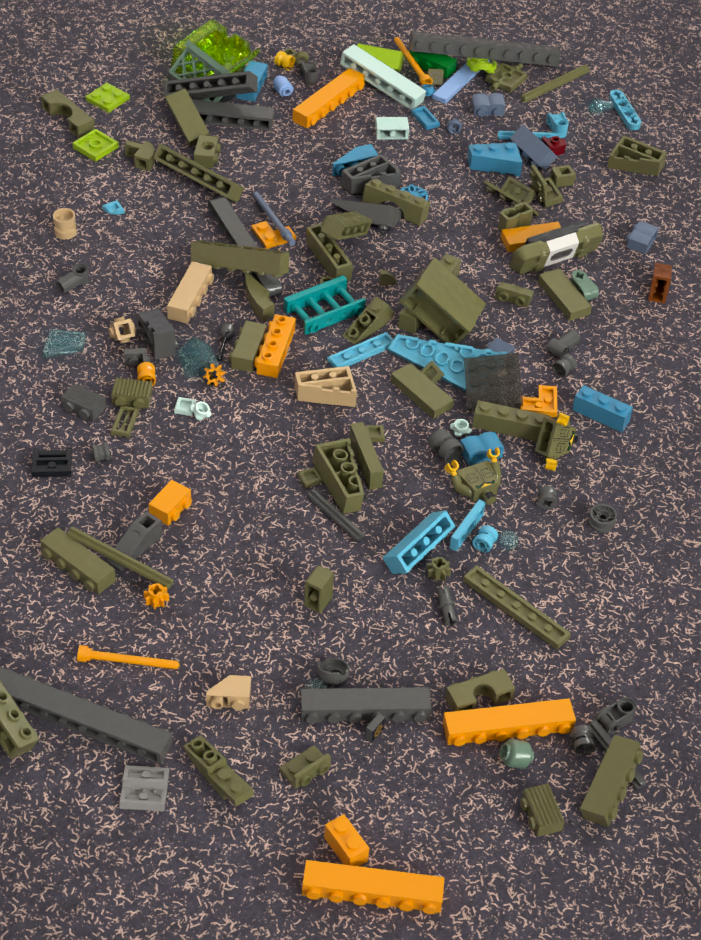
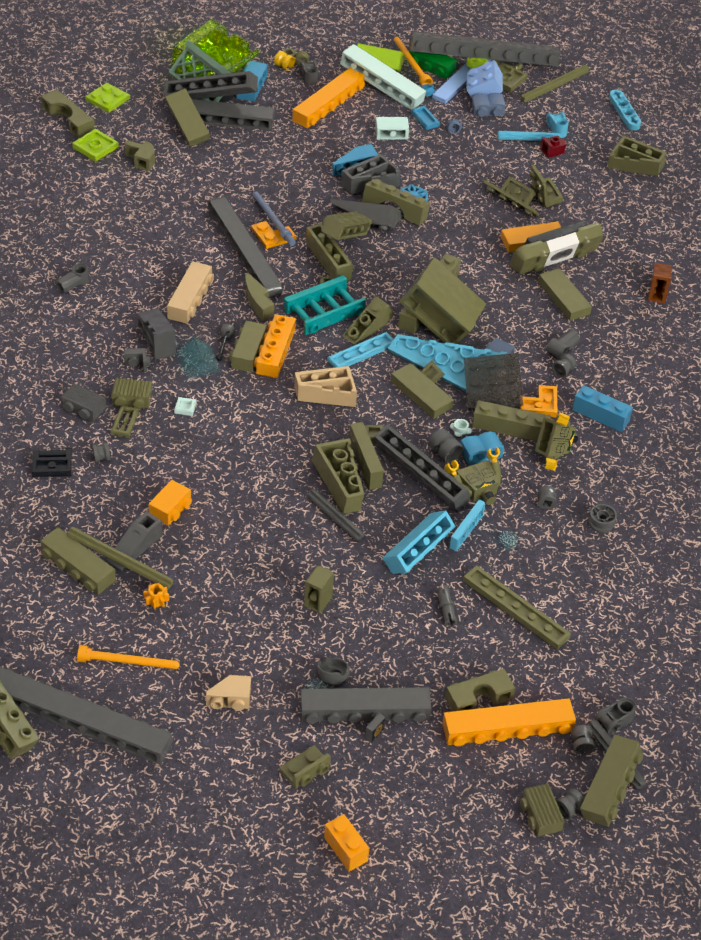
clear light blue wing [43,329,87,358] -> none
tan wheel [53,208,76,240] -> none
medium azure tile [102,201,125,215] -> none
tan brick [108,317,136,344] -> none
light grey slope [119,765,170,811] -> none
light orange wheel [137,362,156,386] -> none
olive brick [153,144,245,202] -> none
olive slope [183,735,254,807] -> none
light aqua plate [190,401,211,421] -> none
olive brick [191,240,289,277] -> none
olive brick [194,135,221,168] -> none
light orange gear [203,363,227,386] -> none
light blue brick [273,76,293,97] -> none
olive tile [297,467,323,489] -> none
light orange brick [302,860,445,914] -> none
olive tile [379,270,397,286] -> none
olive gear [426,557,451,582] -> none
olive tile [428,68,444,85] -> none
dark azure wedge [467,142,522,177] -> none
medium azure wheel [473,525,499,553] -> none
olive bracket [495,282,534,308] -> none
olive brick [498,202,533,231] -> none
sand green head [500,739,534,769] -> none
sand blue brick [510,124,557,170] -> none
olive brick [550,165,576,188] -> none
sand green piece [572,270,599,301] -> none
clear light blue cone [589,99,613,114] -> none
sand blue brick [626,221,659,254] -> none
none -> dark grey brick [374,424,470,513]
none -> light blue brick [467,60,503,98]
none -> dark grey wheel [556,788,584,819]

